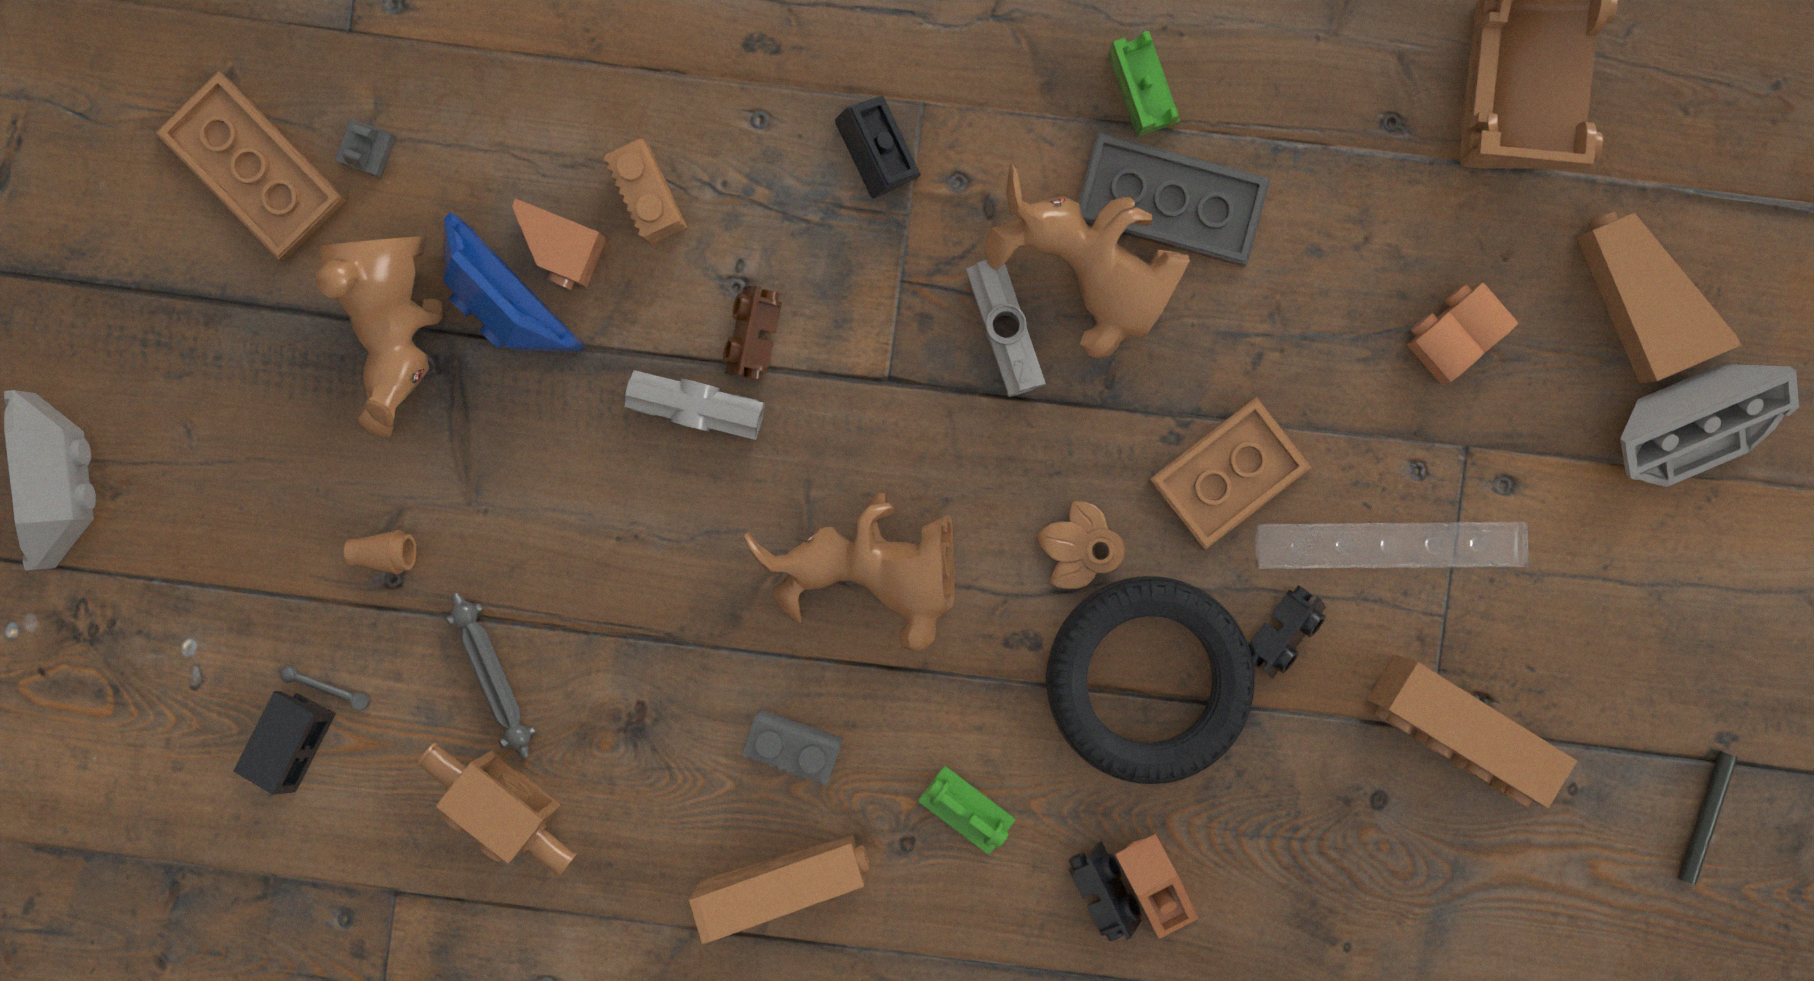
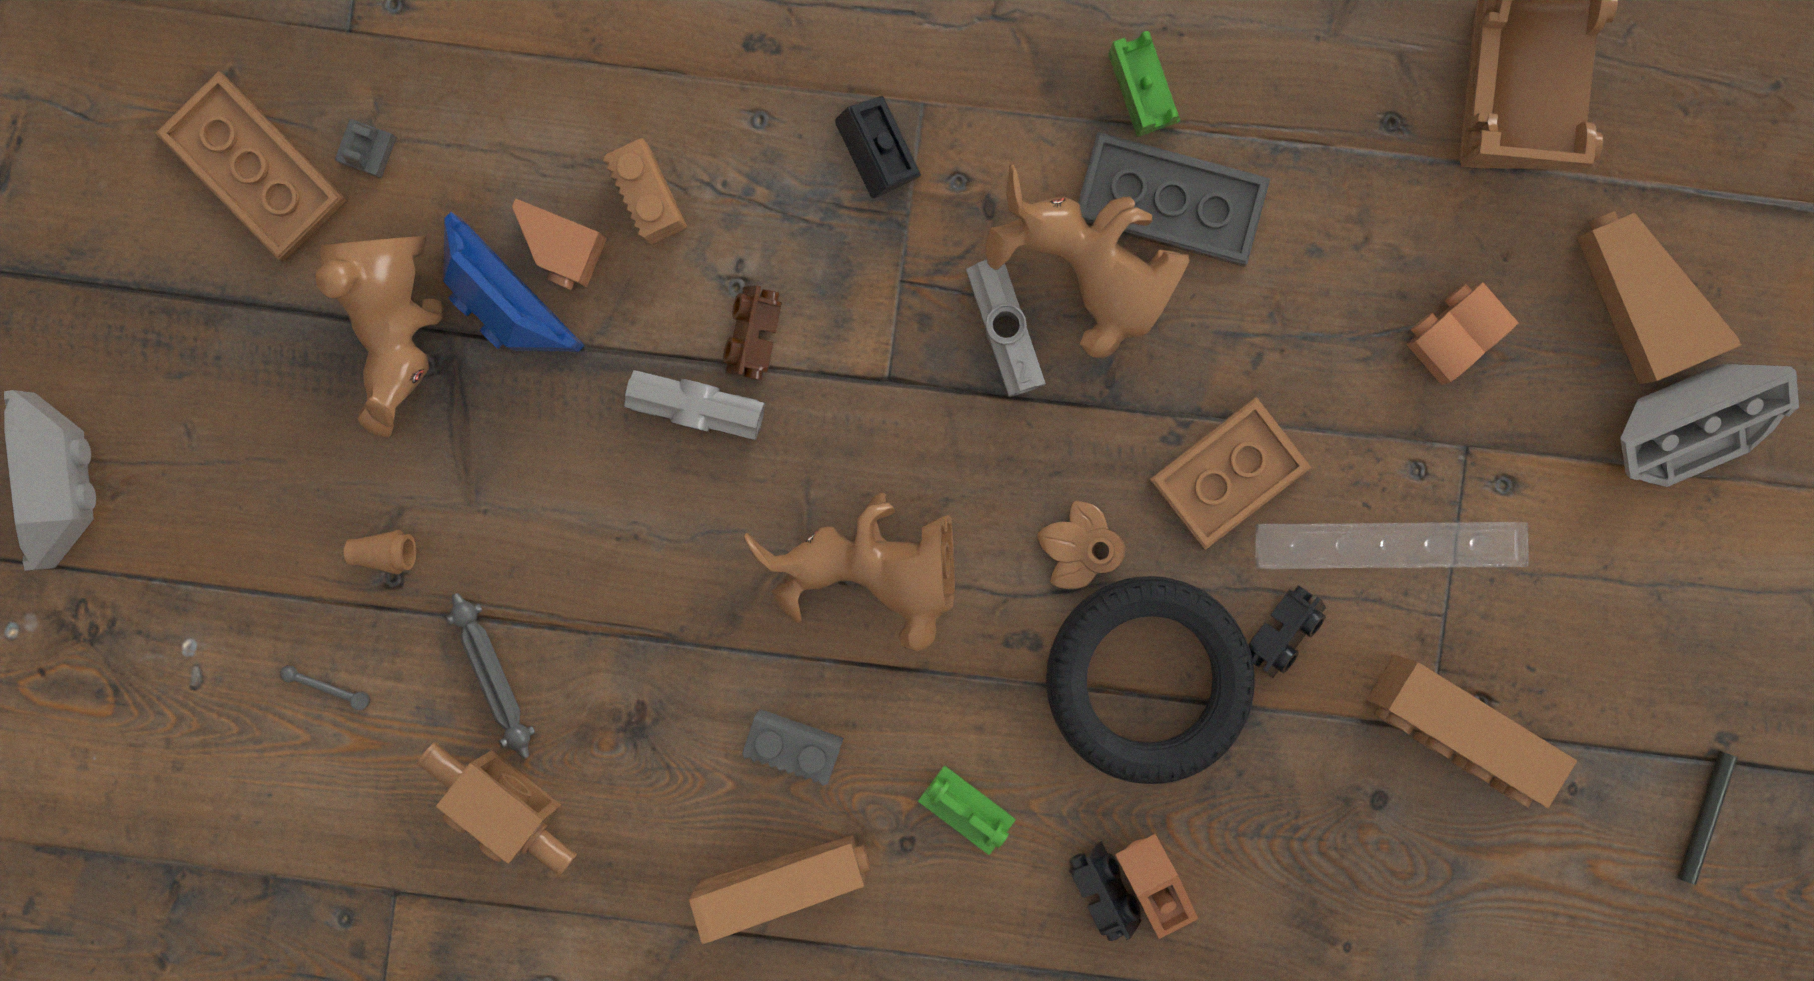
black hinge [233,691,336,795] -> none

